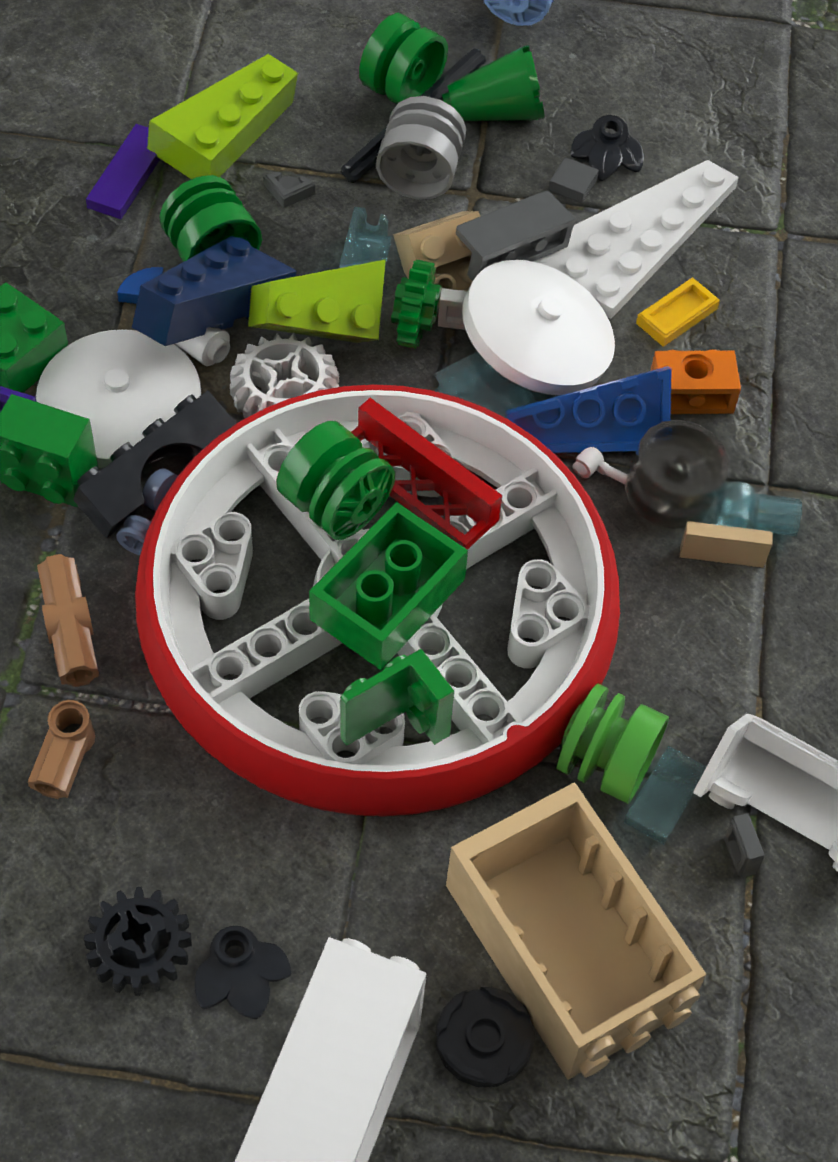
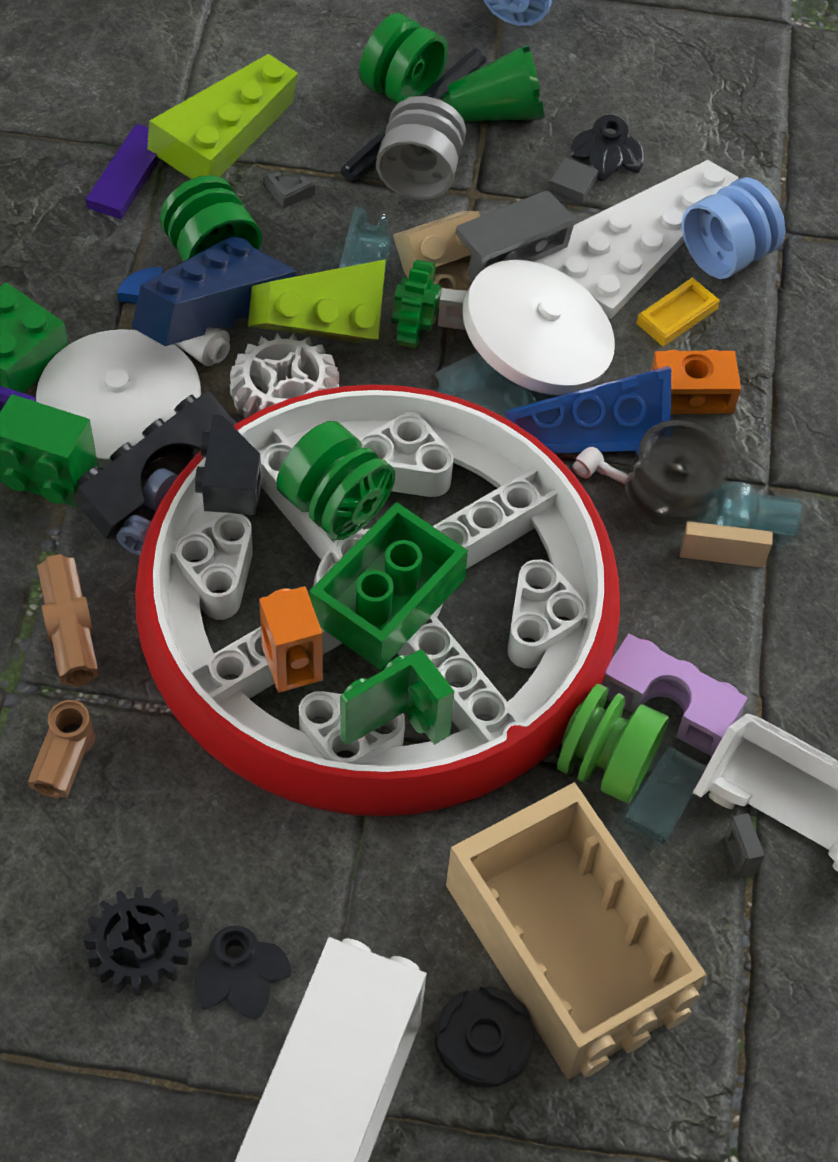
red fence [351,398,503,550] -> none
none -> black slope [195,414,262,515]
none -> orange brick [259,586,323,693]
none -> lavender arch [602,634,748,757]
none -> light blue wheel [681,177,786,279]

